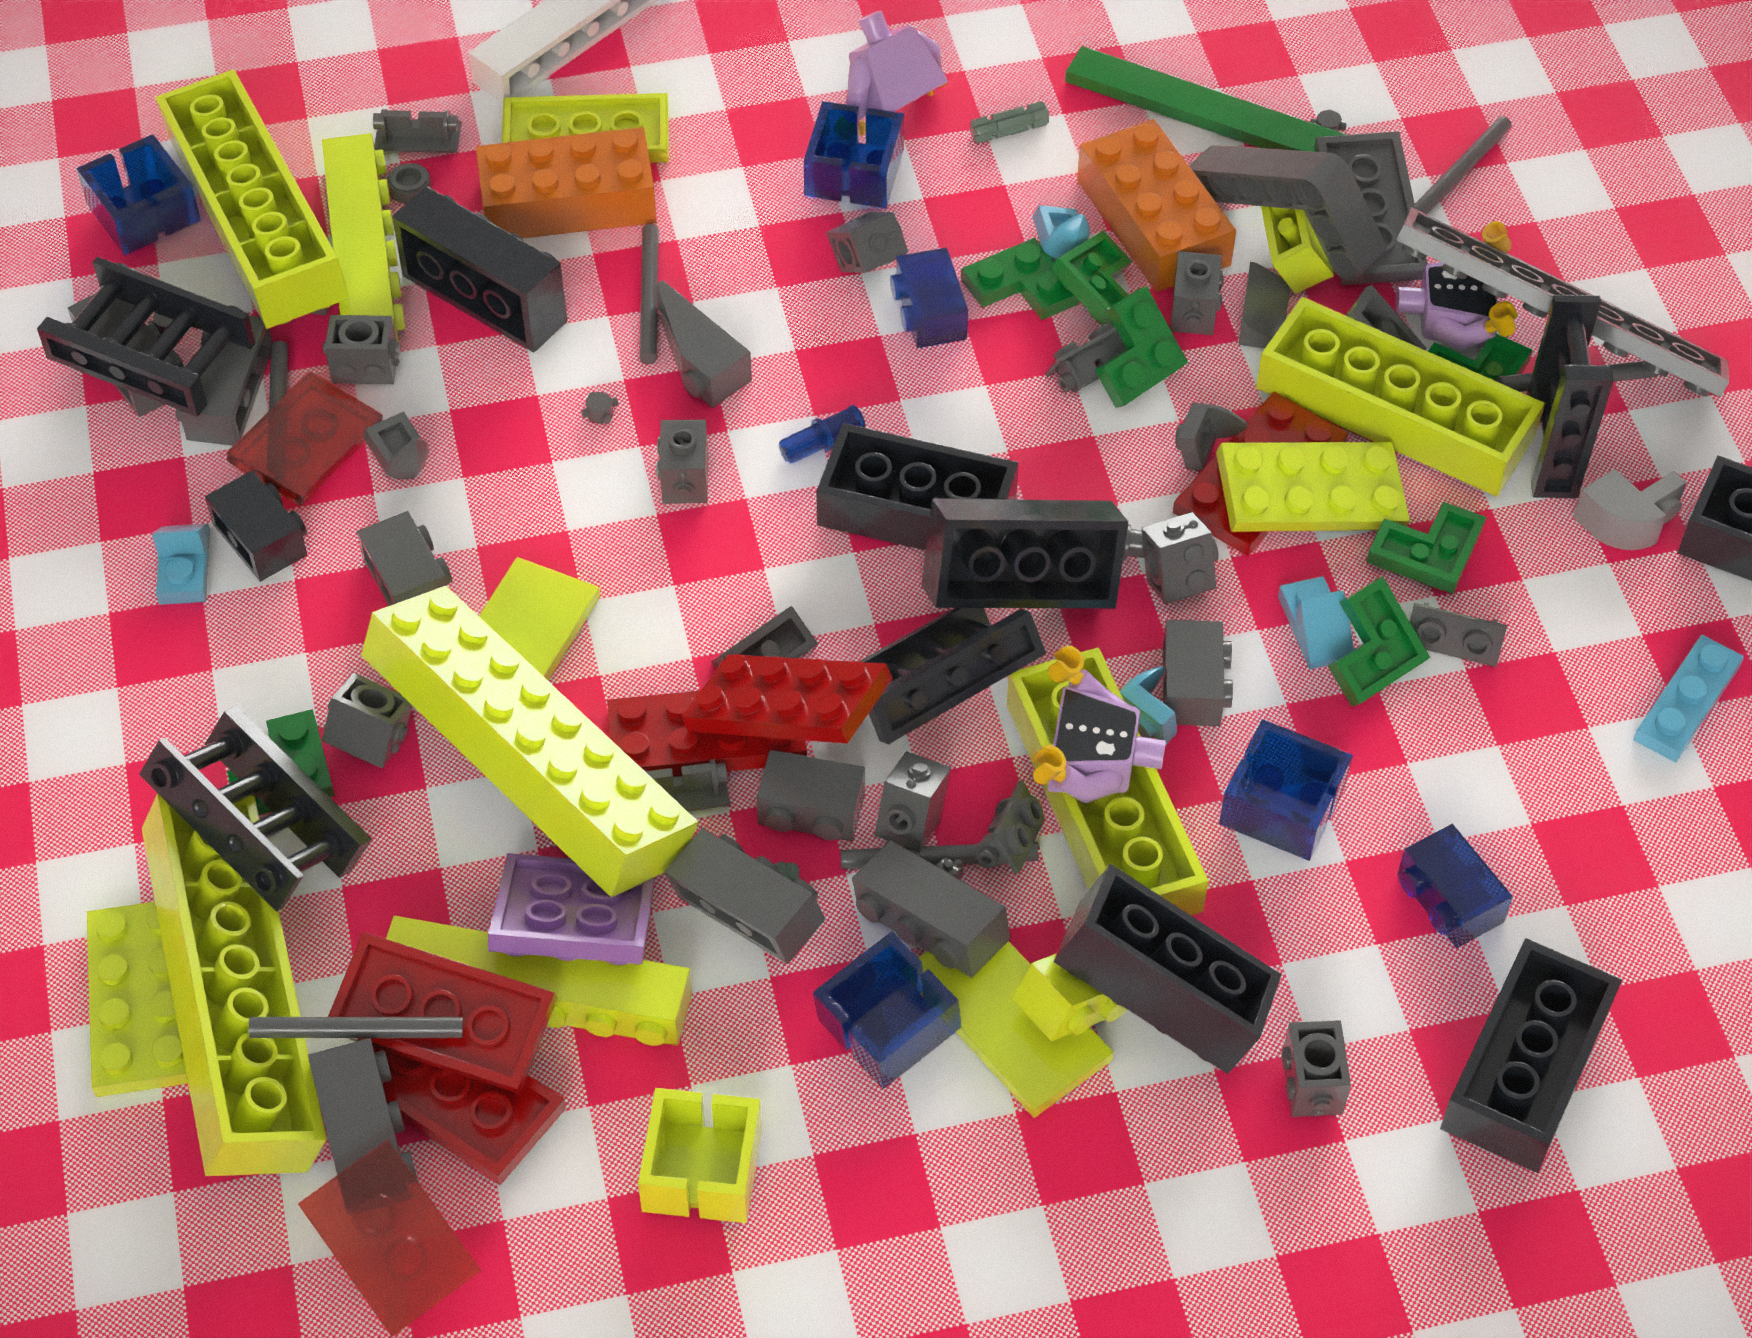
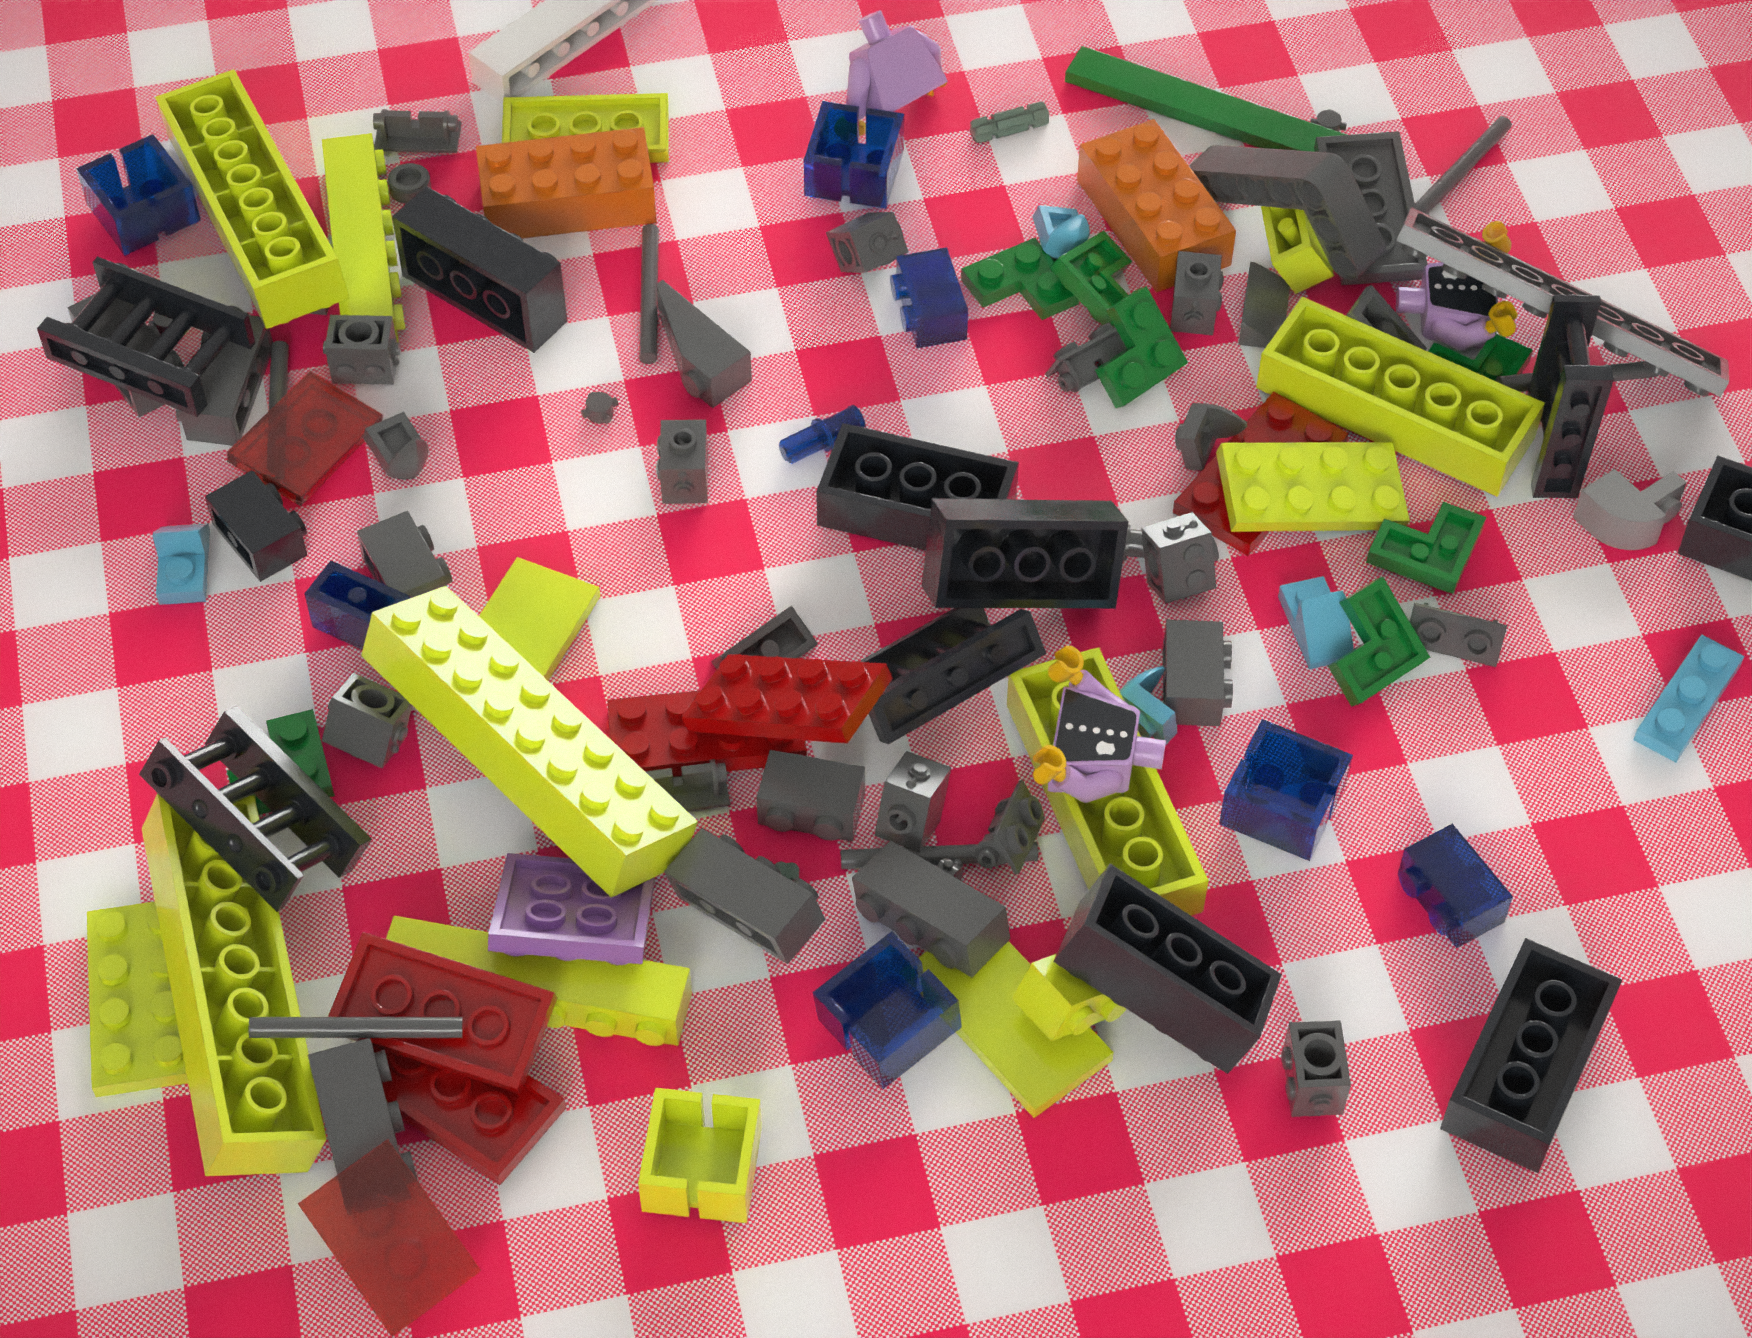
none -> clear blue brick [304,561,410,650]

